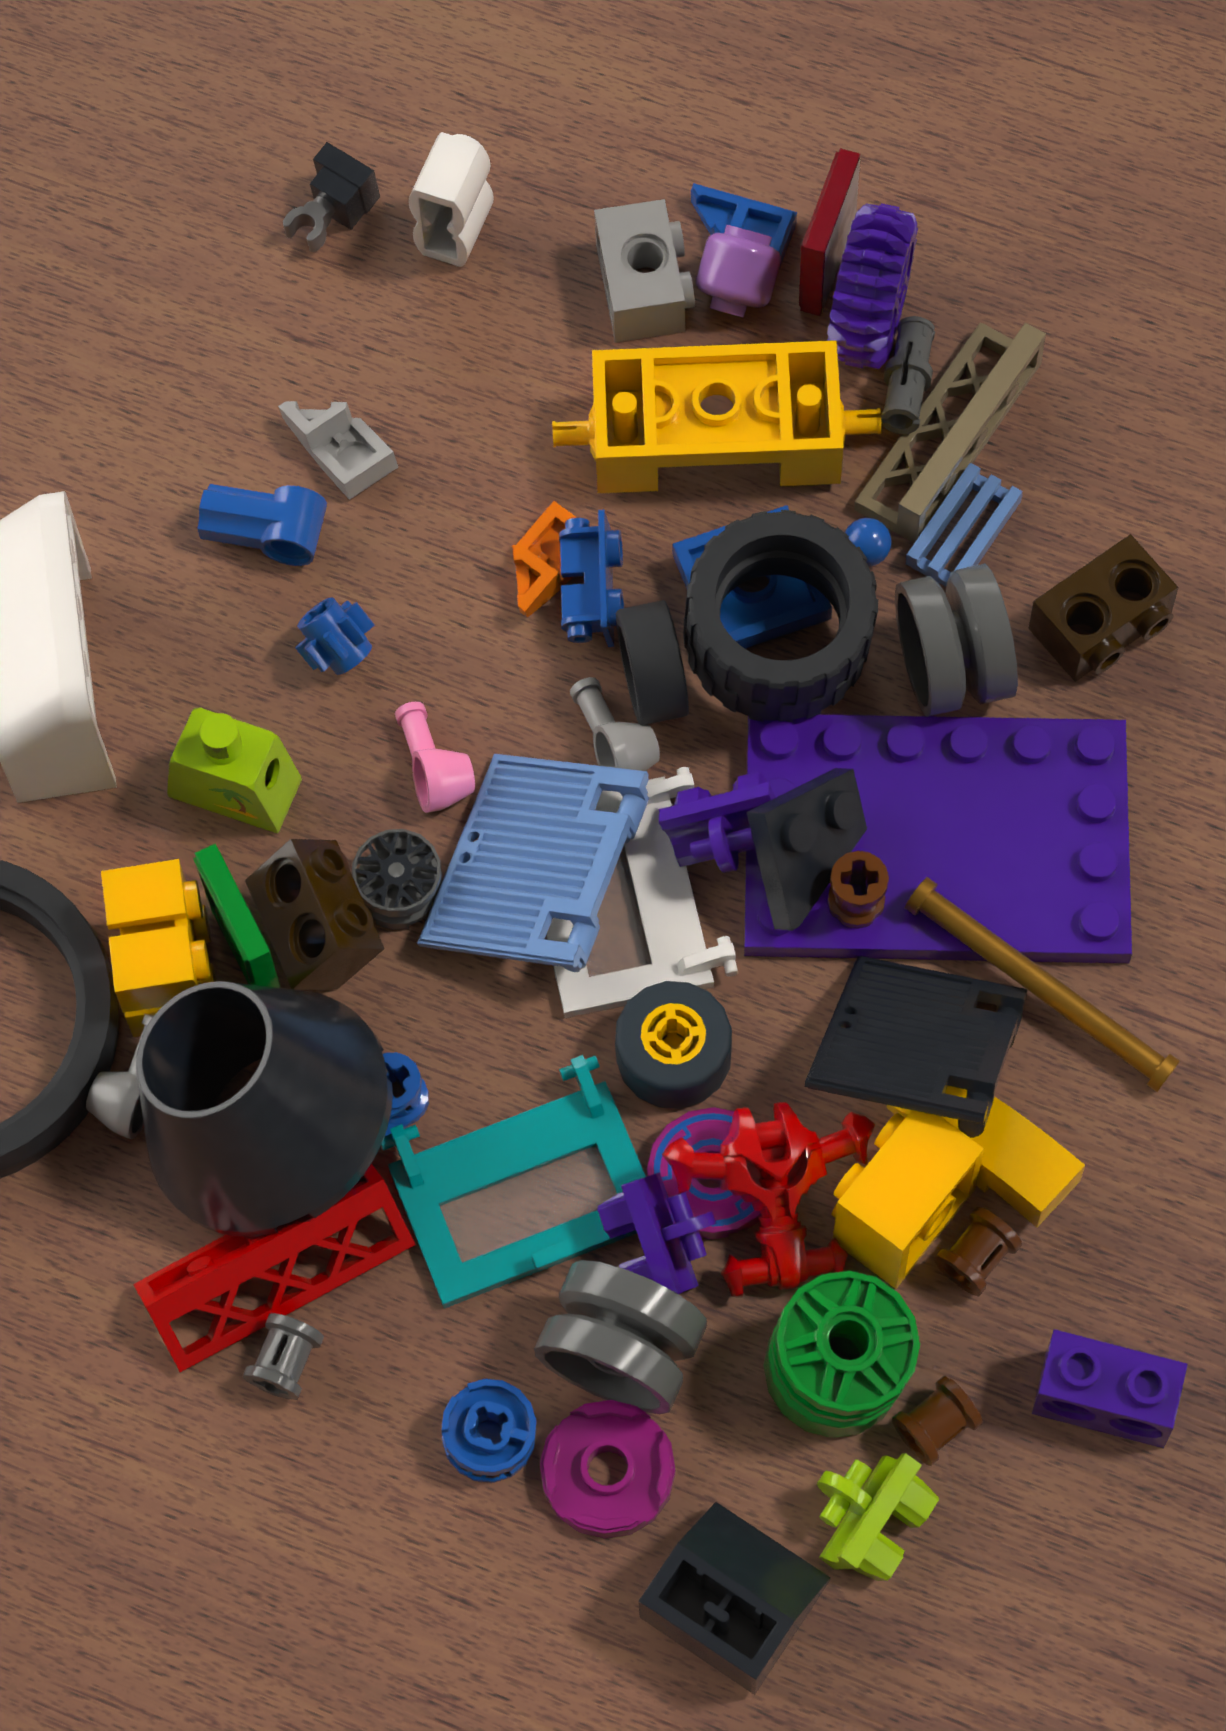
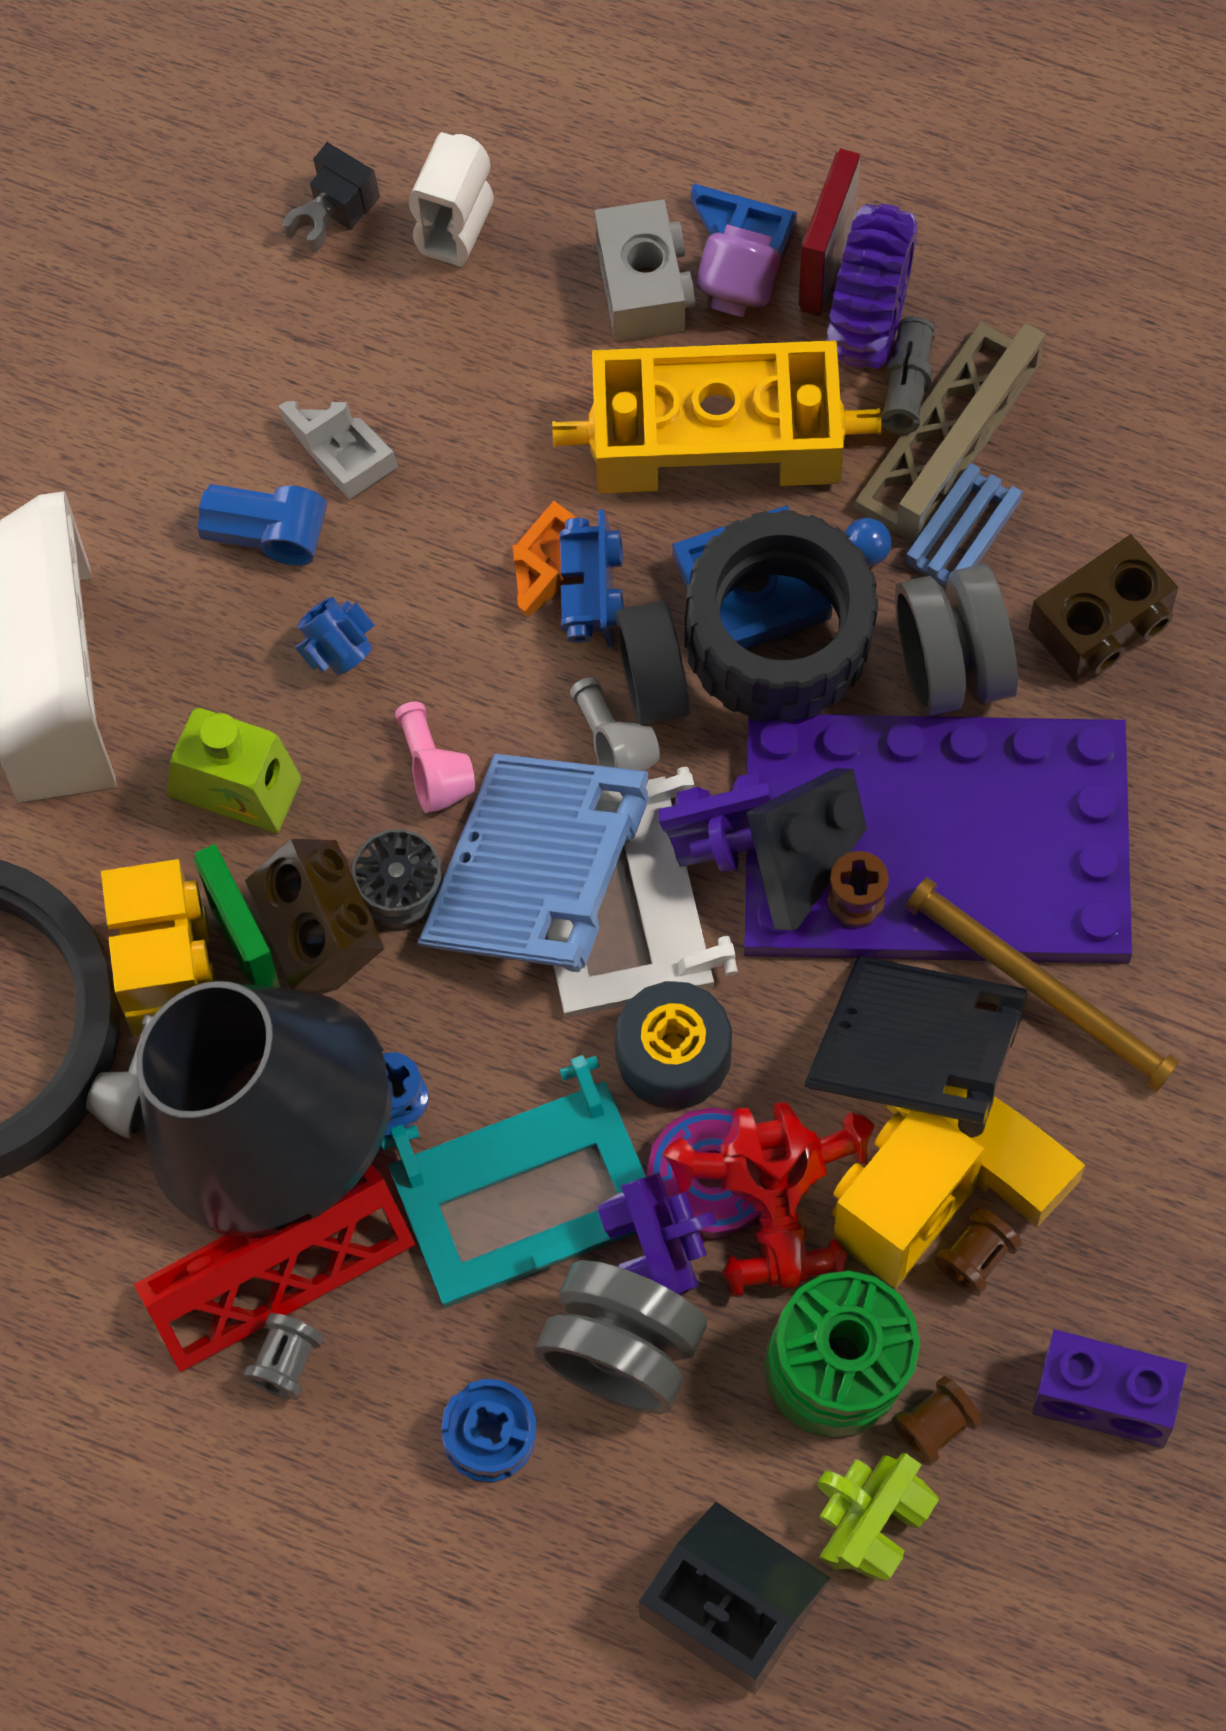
magenta tile [540,1400,676,1539] -> none

